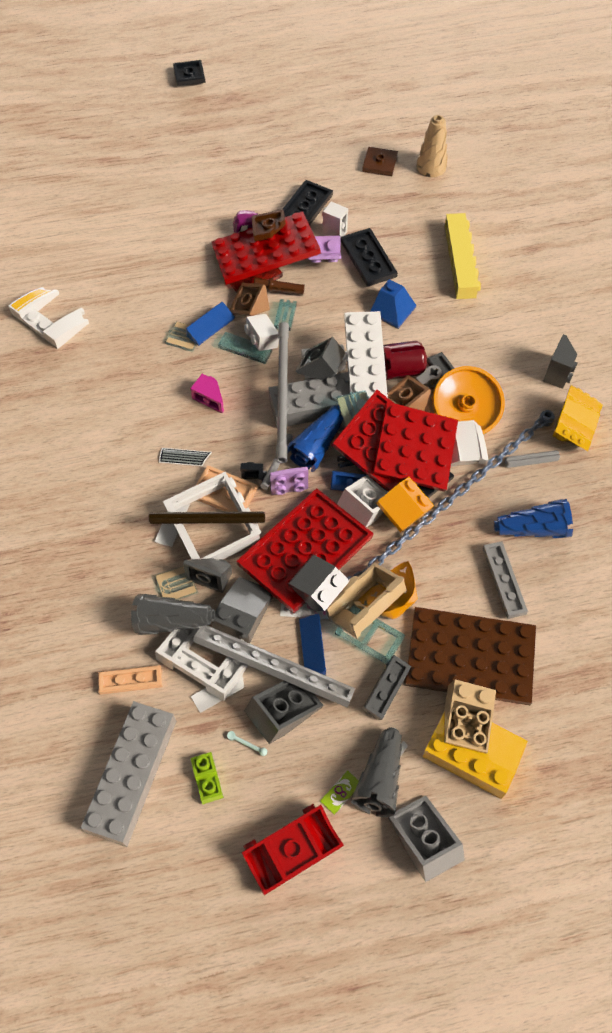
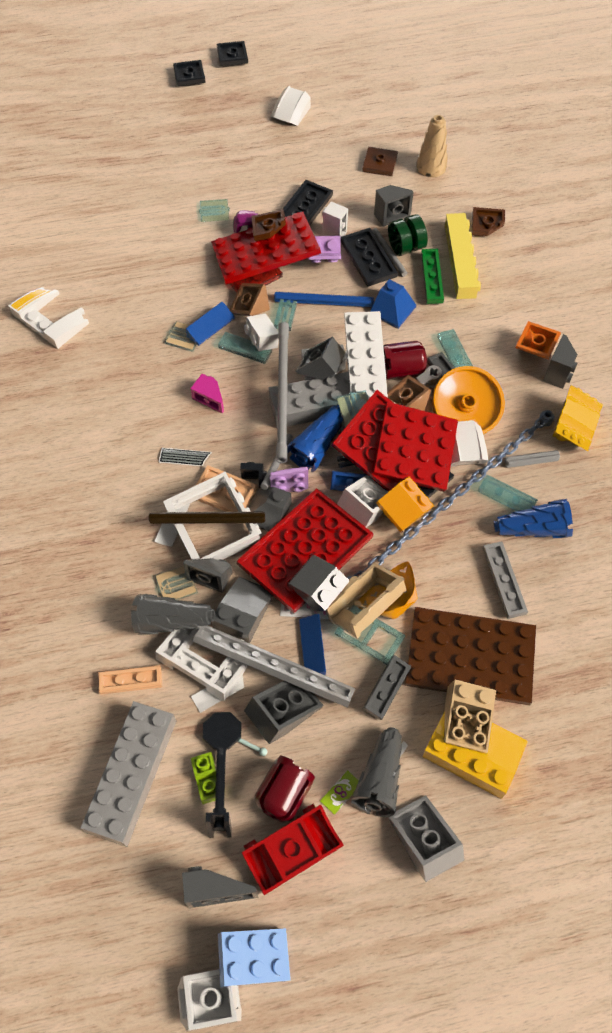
reddish brown pin [254,277,305,295] -> none
none -> white slope [177,969,242,1031]
none -> dark grey slope [182,866,259,908]
none -> clear light blue piece [199,199,230,222]
none -> black piece [203,712,242,838]
none -> black plate [217,41,248,66]
none -> light blue plate [218,928,290,987]
none -> dark grey slope [248,487,292,531]
none -> dark red cylinder [254,755,316,822]
none -> white slope [271,86,311,126]
none -> blue axle [274,292,374,307]
none -> light grey bar [372,228,408,277]
none -> dark grey slope [374,185,414,227]
none -> dark green wheel [388,214,428,256]
none -> green plate [421,249,444,304]
none -> clear light blue tile [437,329,473,368]
none -> reddish brown plate [472,207,505,236]
none -> clear light blue tile [478,475,538,511]
none -> orange slope [515,321,561,360]

